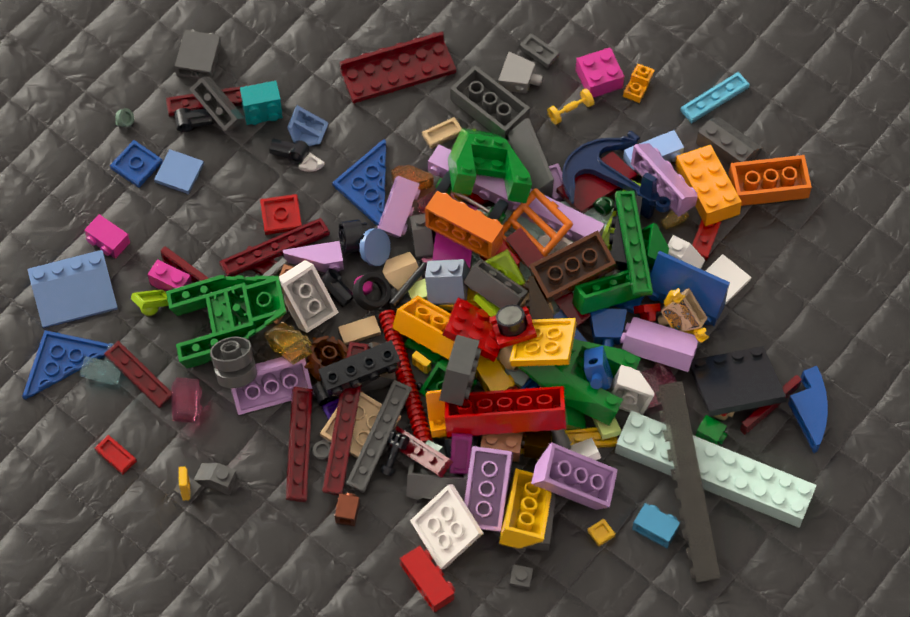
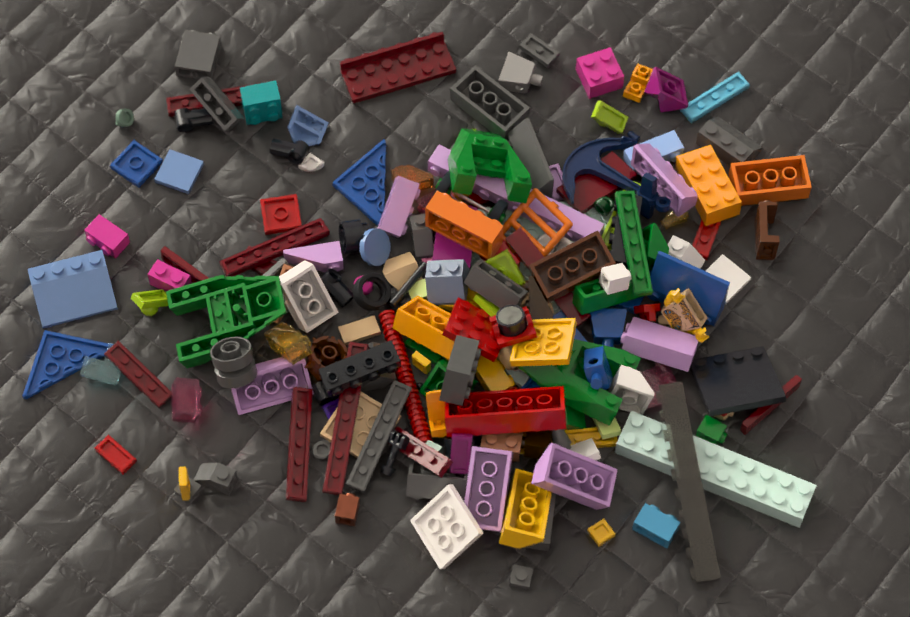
red brick [400,546,455,613] -> none
tan tile [422,117,462,149] -> none
yellow wheel [547,89,594,125] -> none
blue slope [788,366,828,453] -> none
none -> lime tile [591,101,628,134]
none -> white brick [599,263,631,295]
none -> magenta slope [644,66,688,113]
none -> reddish brown panel [755,200,780,260]

